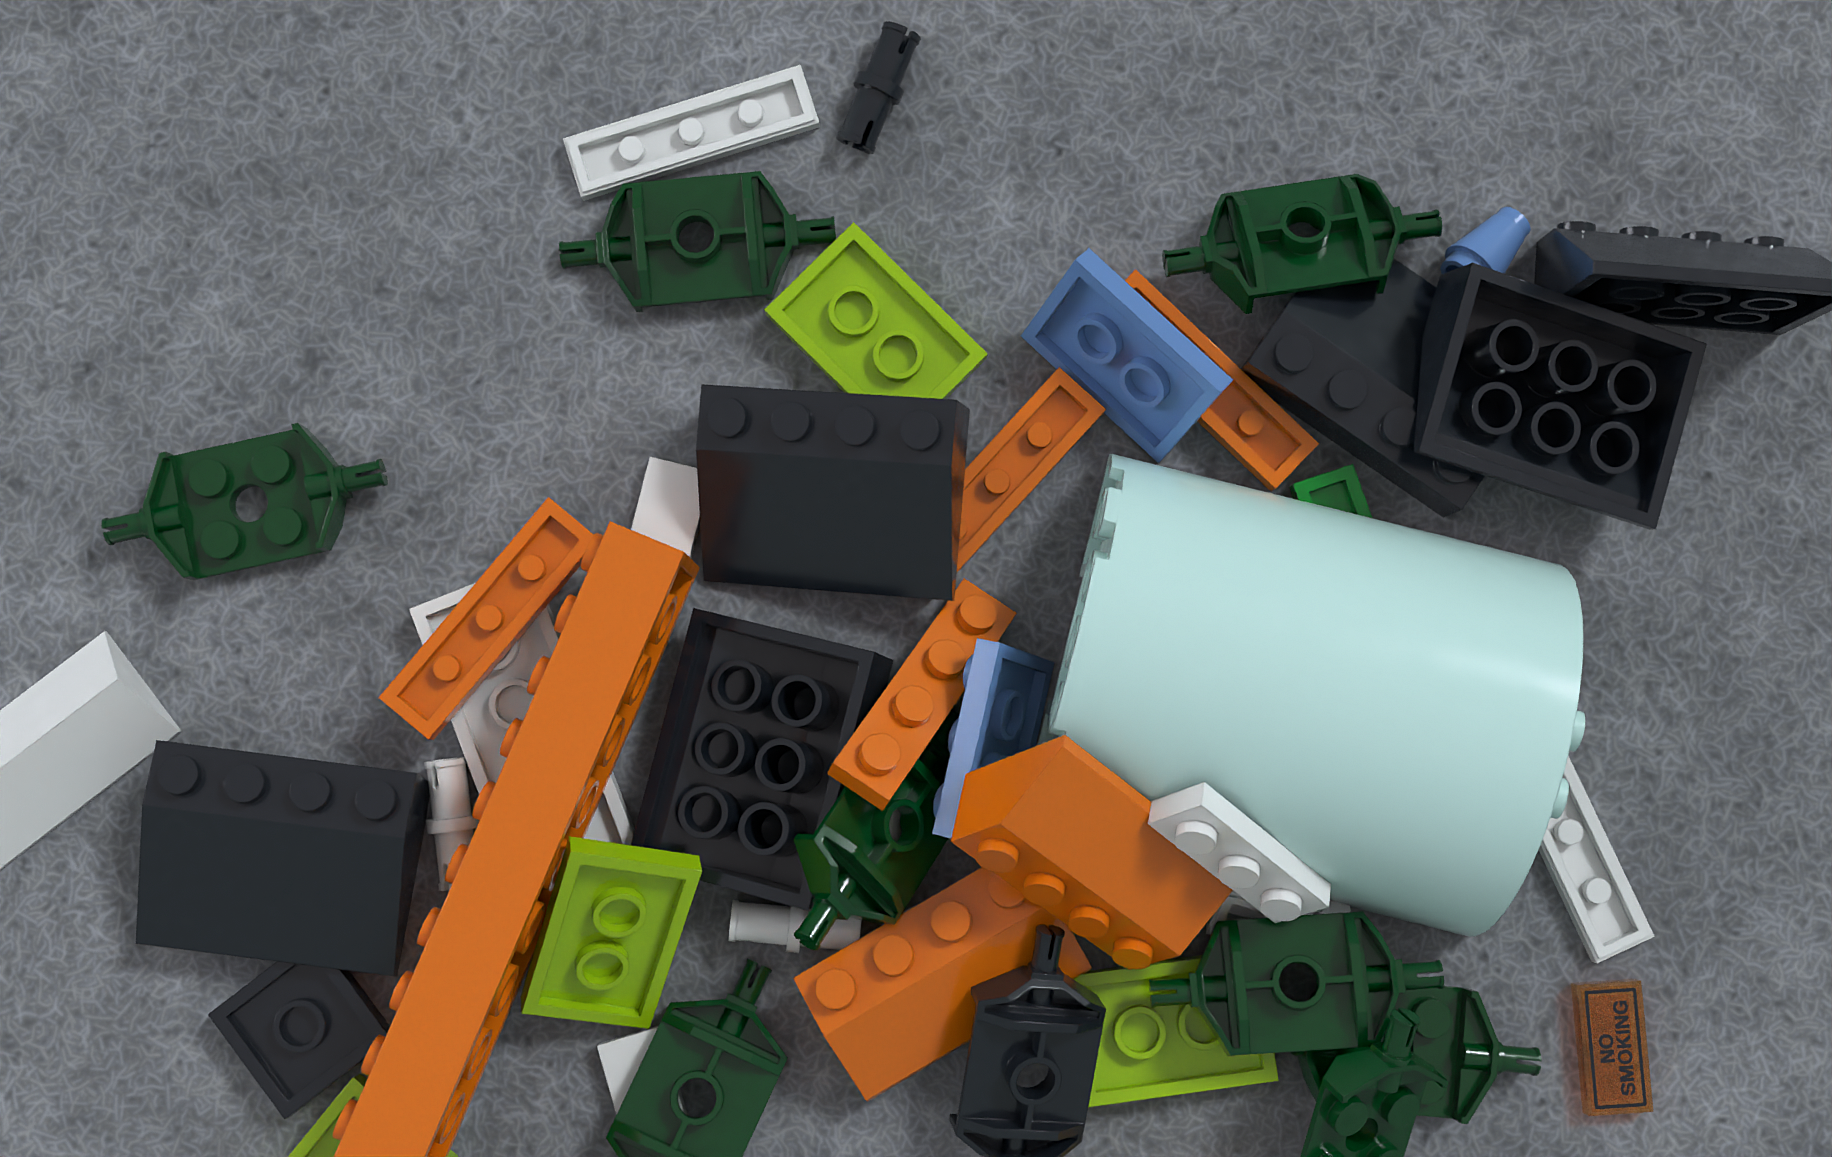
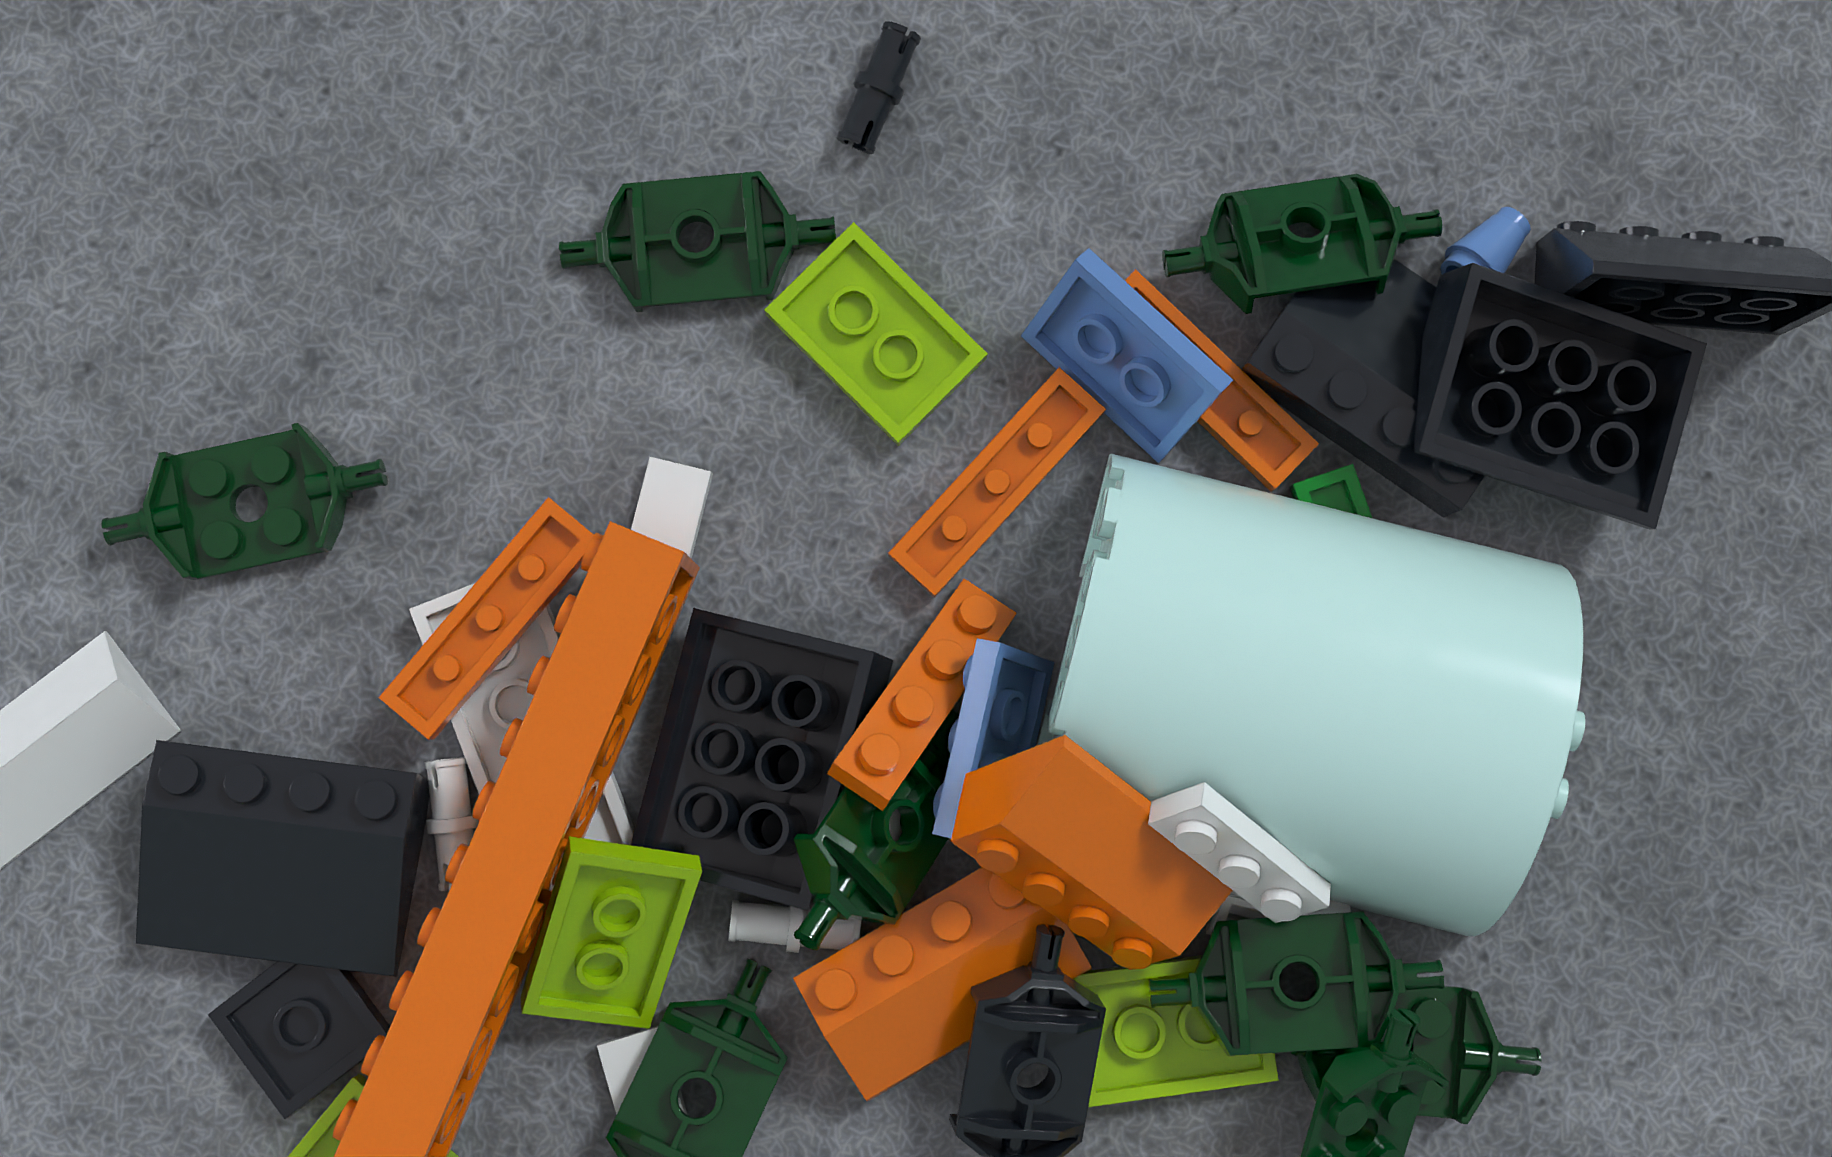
white tile [563,65,820,201] -> none
black slope [696,384,970,601] -> none
white tile [1539,756,1655,963] -> none
clear orange tile [1571,979,1653,1116] -> none

